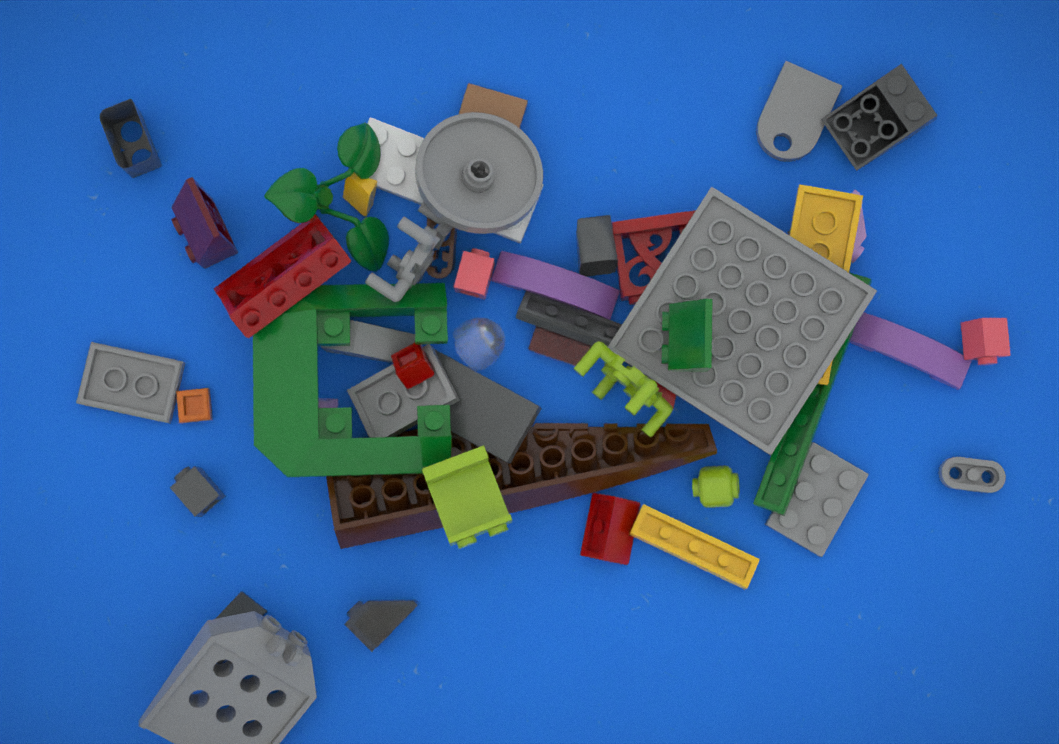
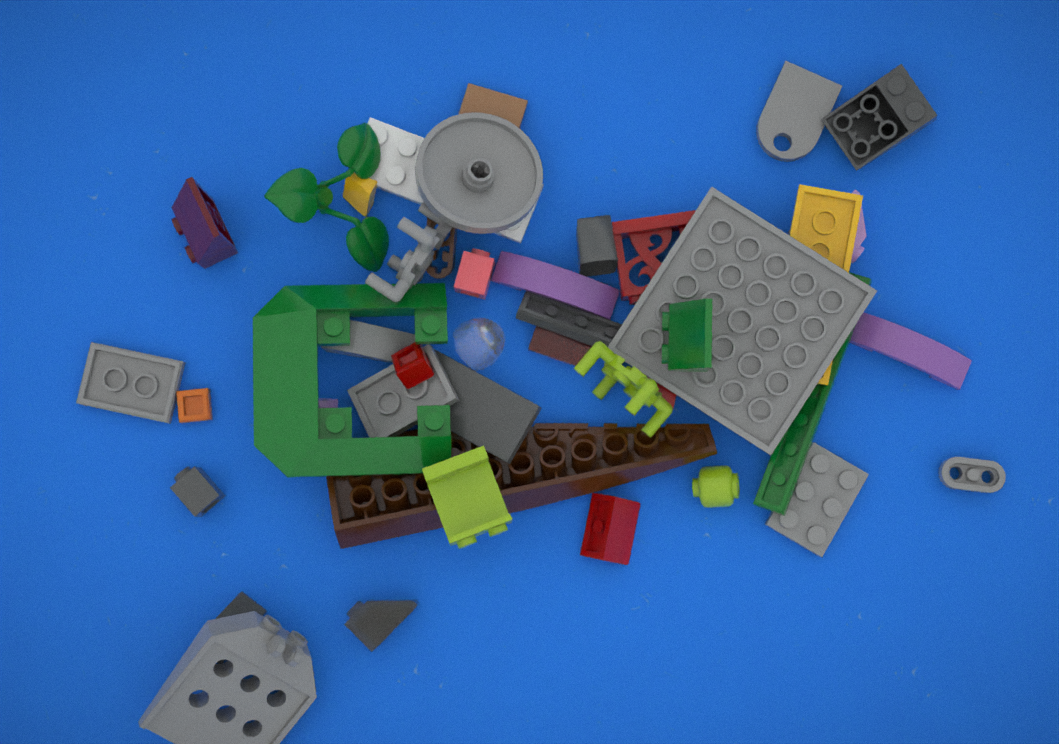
dark grey piece [100,99,162,178] -> none
red fence [214,214,351,338] -> none
yellow plate [629,504,760,590] -> none
coral brick [961,318,1011,365] -> none

